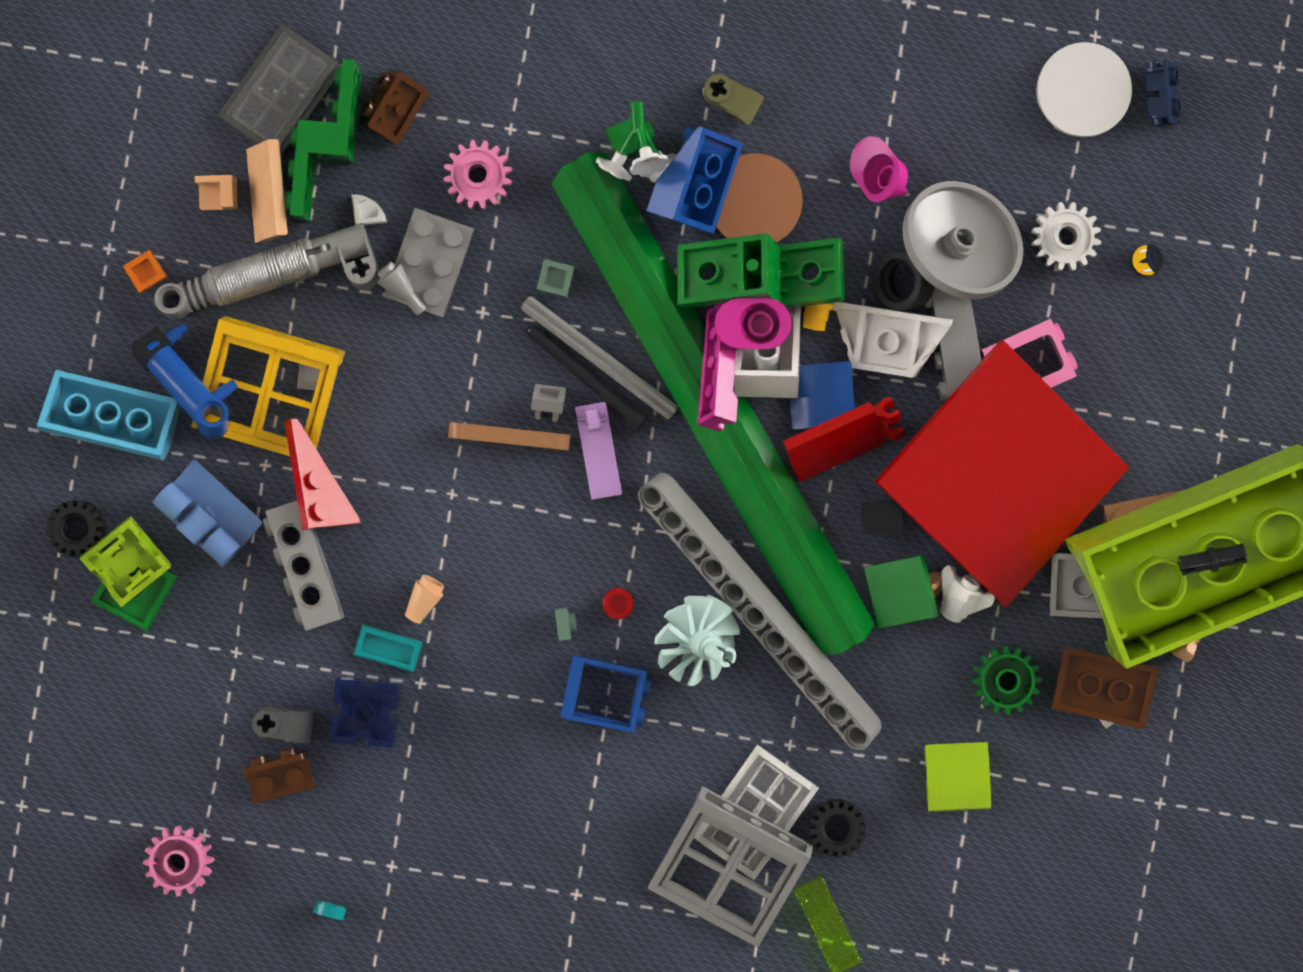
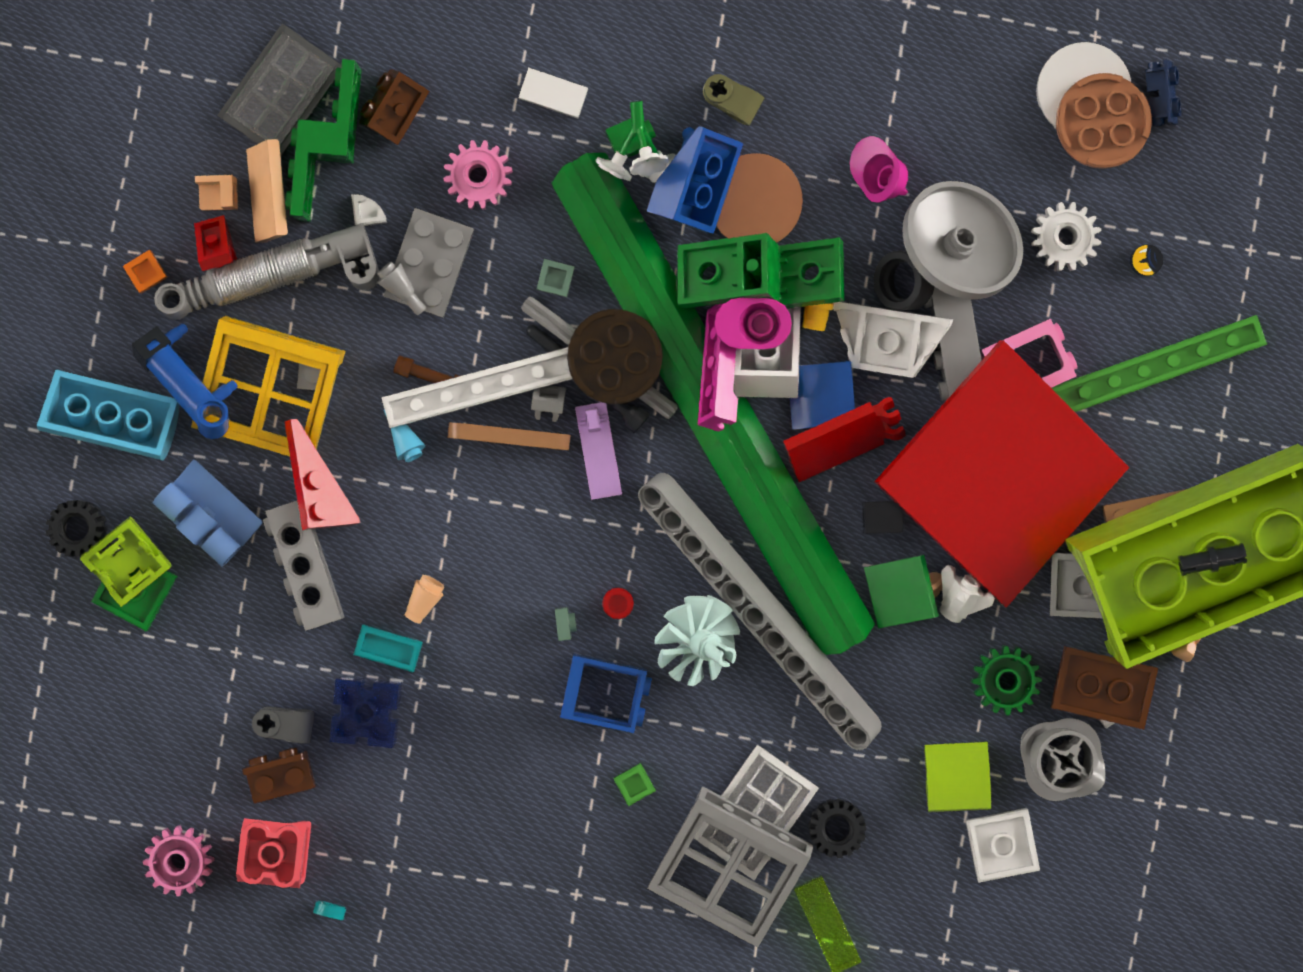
none -> red slope [194,215,237,271]
none -> coral piece [236,818,311,888]
none -> white tile [382,347,573,428]
none -> medium azure cone [383,409,426,462]
none -> reddish brown bar [393,355,460,383]
none -> white tile [519,68,588,119]
none -> dark brown tile [567,309,662,404]
none -> bright green tile [613,763,656,806]
none -> white tile [965,808,1040,883]
none -> light grey piece [1020,718,1105,801]
none -> bright green tile [1052,315,1267,412]
none -> nougat tile [1056,73,1152,169]

